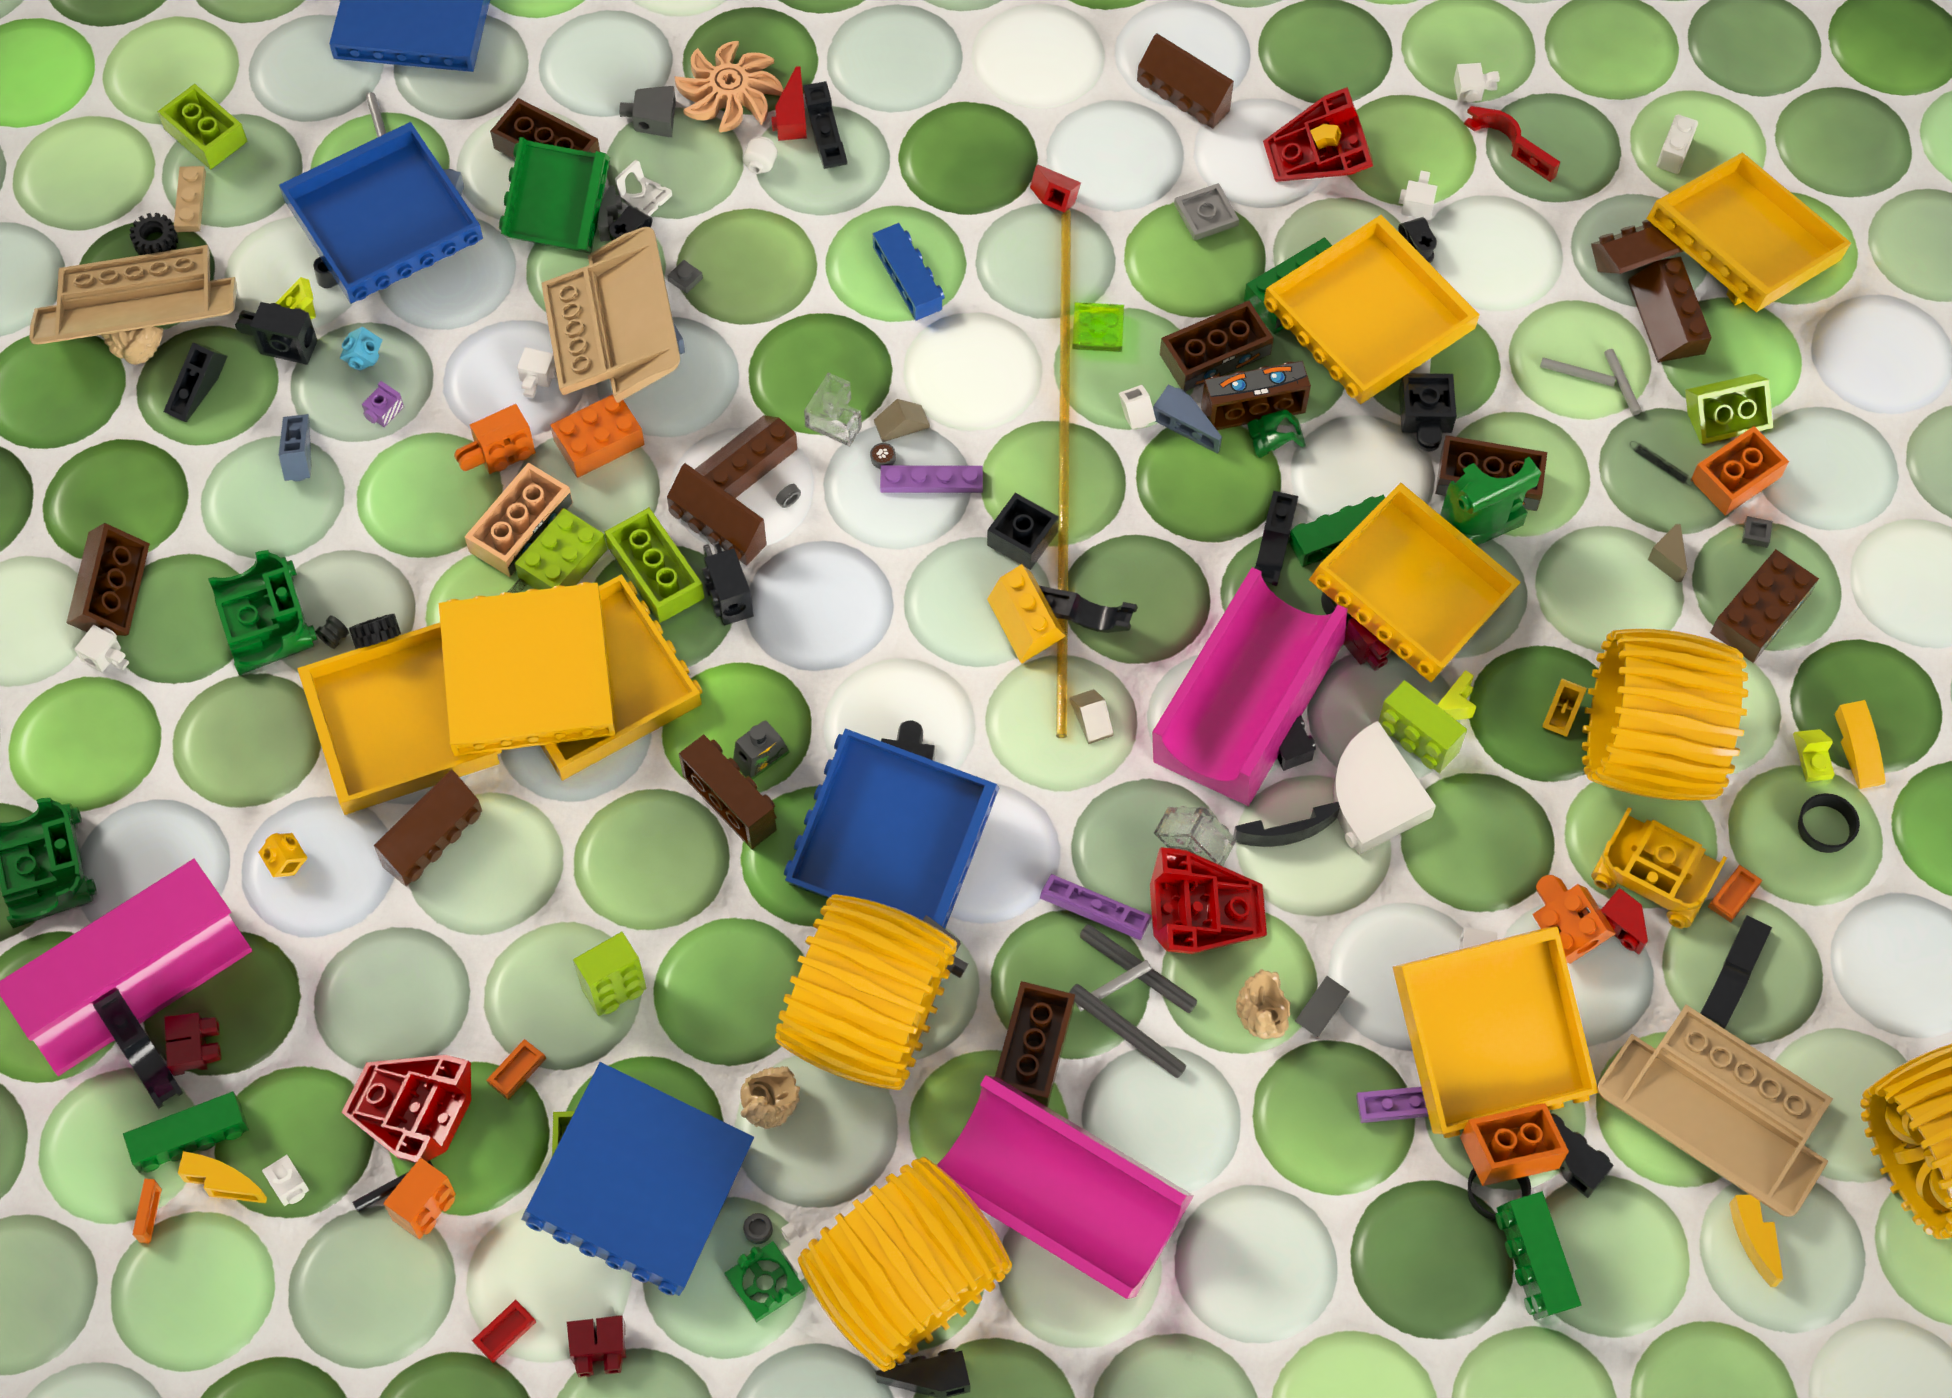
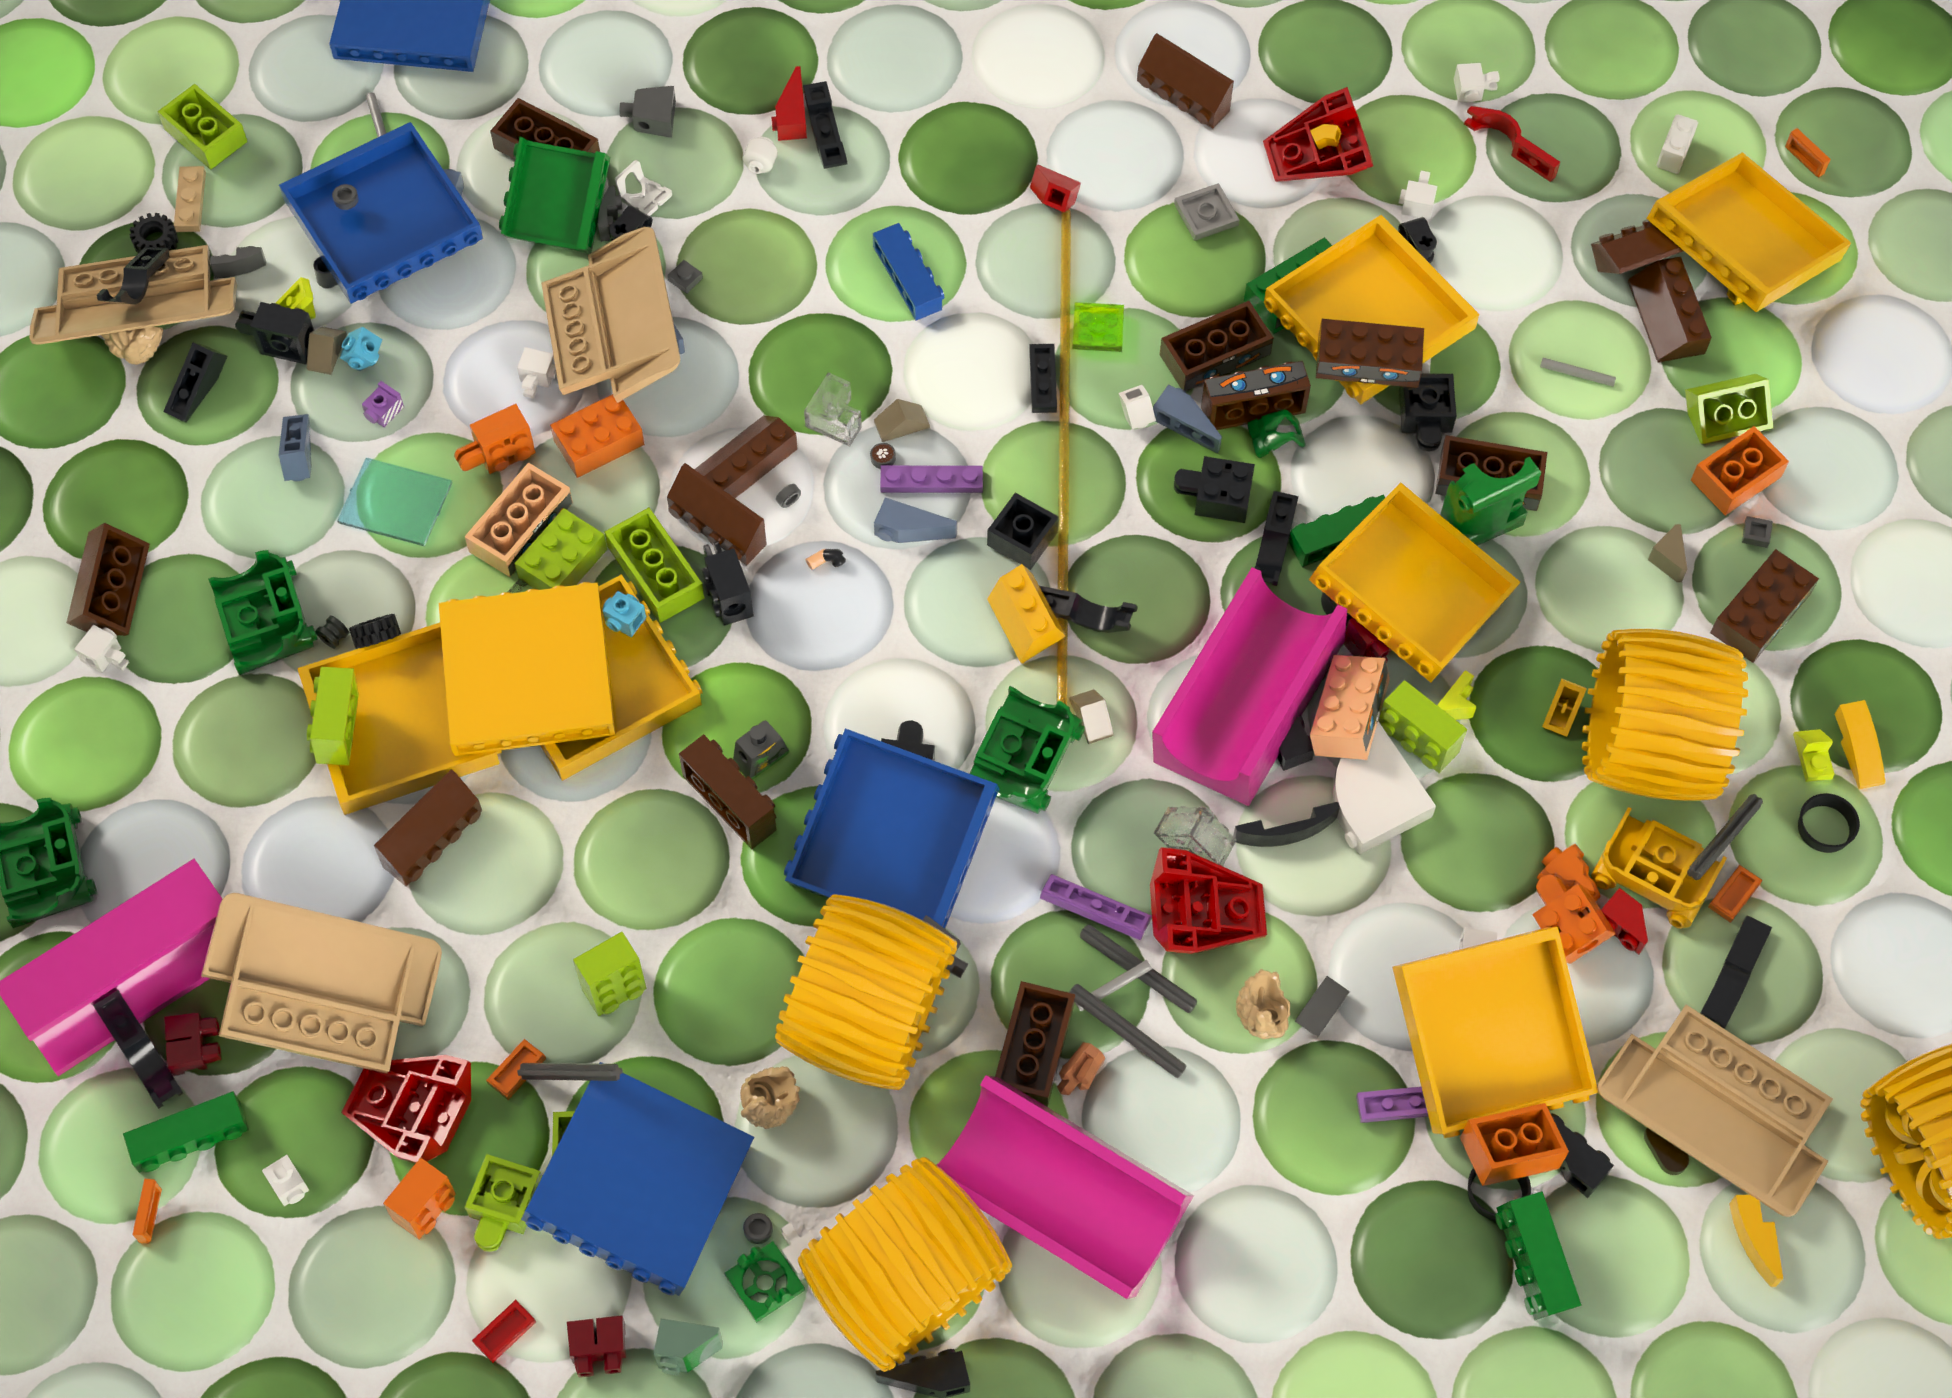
yellow slope [178,1151,267,1203] -> none
yellow brick [258,833,308,877] -> none
black bar [352,1160,434,1212] -> none
light nougat piece [675,41,783,132] -> none
light grey bar [1604,349,1642,416] -> none
black piece [1630,441,1693,485] -> none
none -> black piece [97,247,170,305]
none -> tan slope [201,893,442,1073]
none -> dark grey slope [210,246,266,278]
none -> dark tan slope [306,327,347,375]
none -> lime brick [307,667,359,765]
none -> dark grey tile [332,184,359,210]
none -> clear light blue piece [337,458,452,547]
none -> lime brick [465,1154,542,1252]
none -> dark grey axle [517,1063,623,1081]
none -> medium azure brick [603,591,646,638]
none -> sand green slope [654,1318,723,1375]
none -> arm [805,549,846,570]
none -> sand blue slope [874,497,957,543]
none -> green piece [969,686,1085,814]
none -> black plate [1029,344,1057,413]
none -> nougat rock [1057,1042,1105,1095]
none -> black brick [1174,456,1255,523]
none -> light nougat brick [1310,655,1390,760]
none -> reddish brown brick [1316,319,1424,388]
none -> orange rock [1537,844,1601,901]
none -> dark brown tile [1644,1128,1689,1175]
none -> dark grey axle [1687,794,1763,880]
none -> orange tile [1785,128,1831,178]

